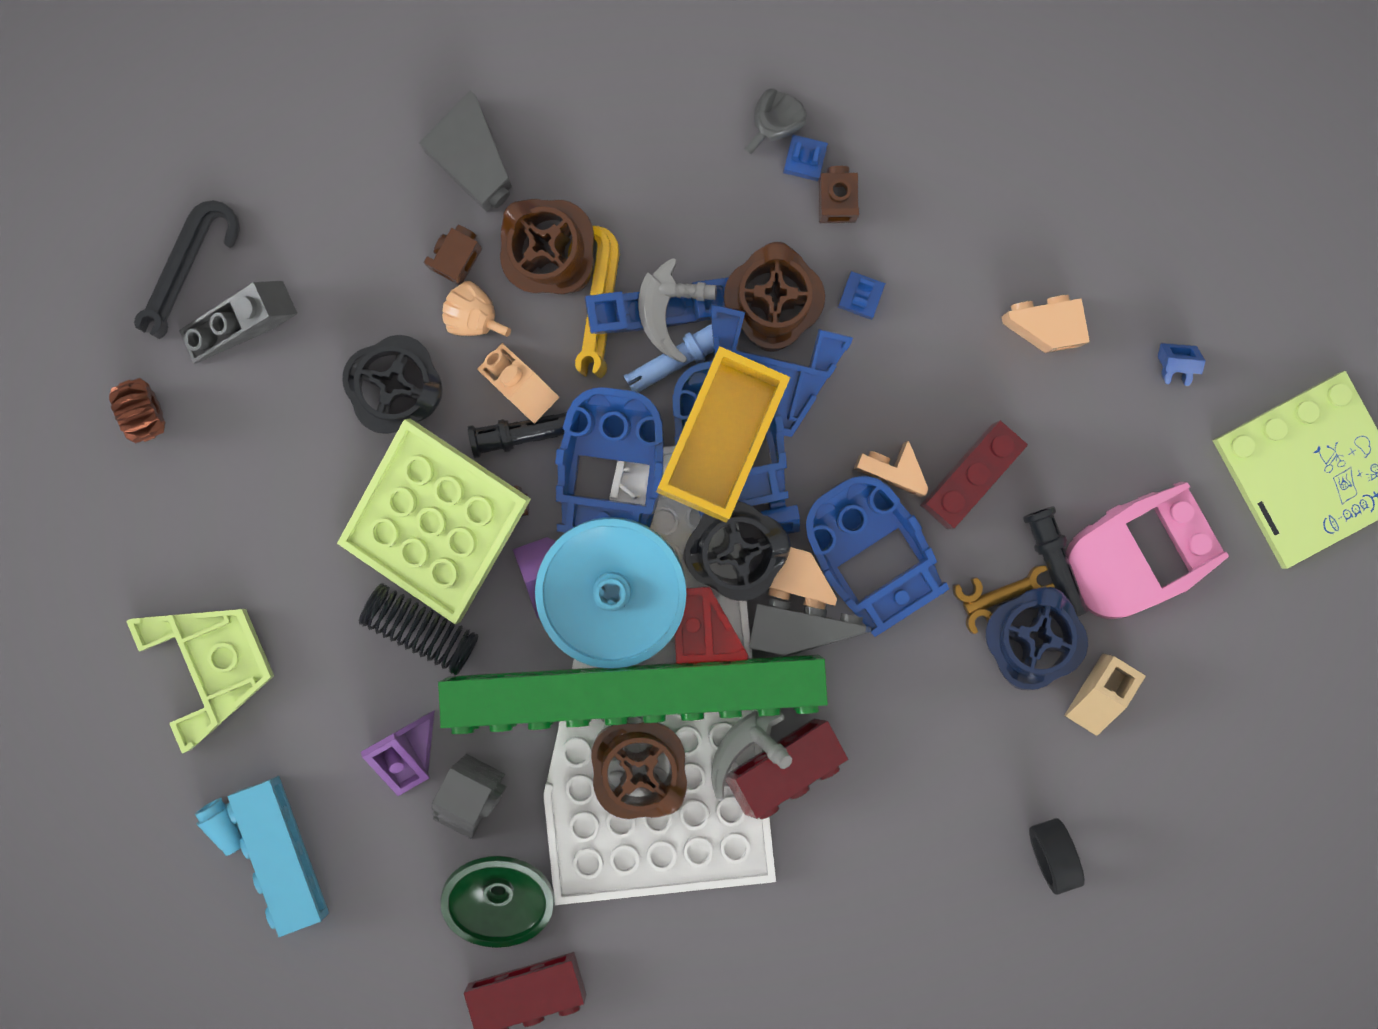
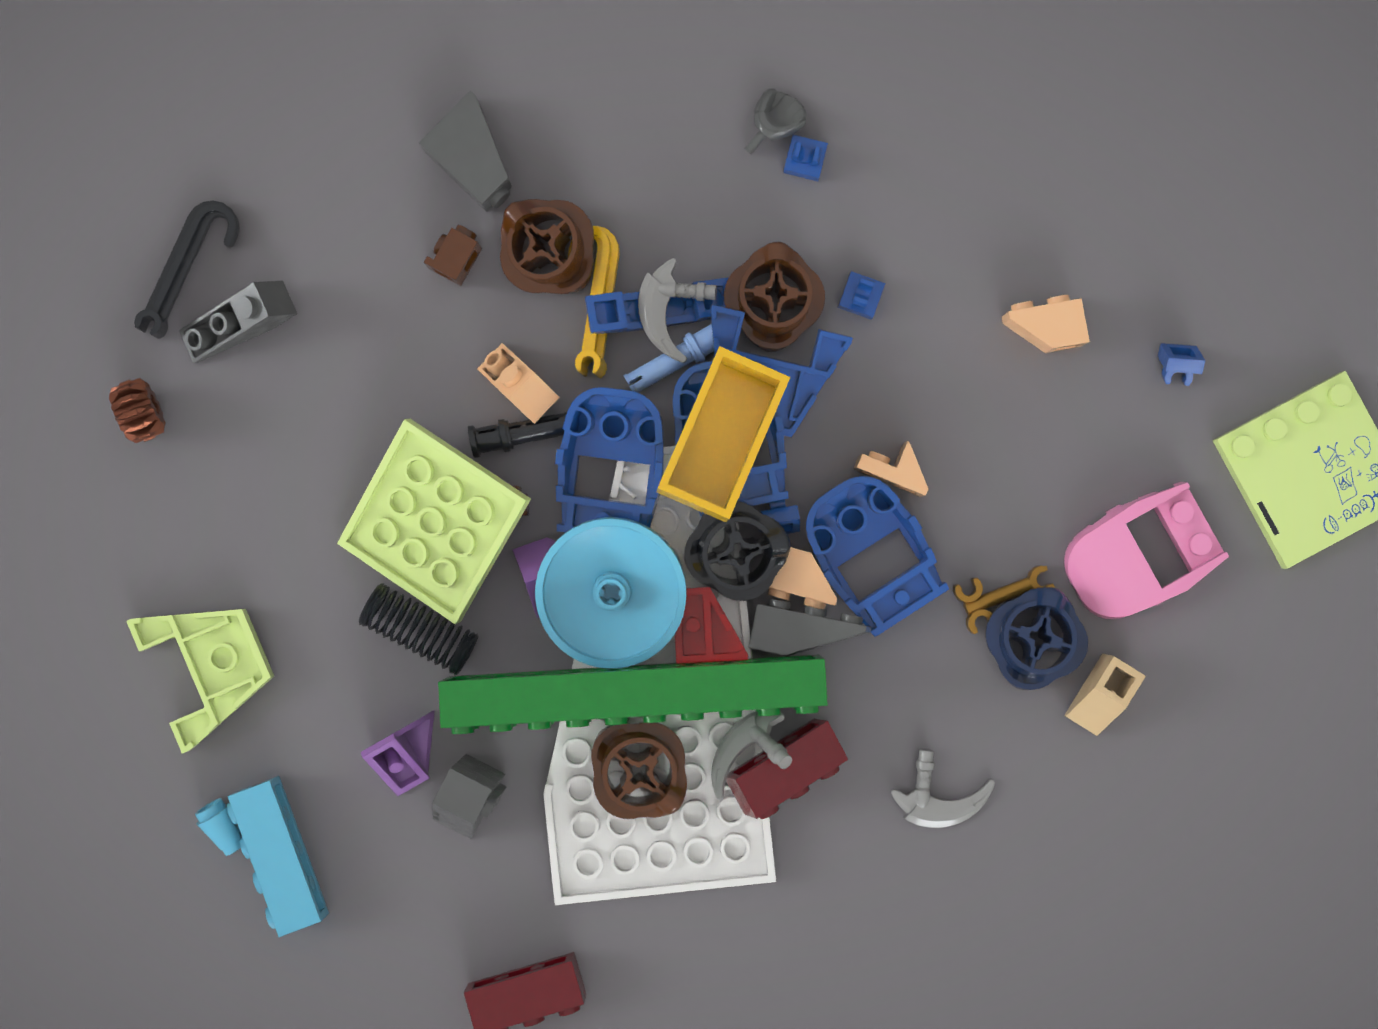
black piece [342,335,442,434] -> none
dark green dish [441,856,554,948] -> none
light nougat piece [442,281,511,337] -> none
reddish brown brick [819,166,859,223] -> none
dark red brick [920,420,1028,529] -> none
black pin [1023,506,1088,616] -> none
black tyre [1029,818,1085,895] -> none
none -> light grey piece [891,749,995,828]

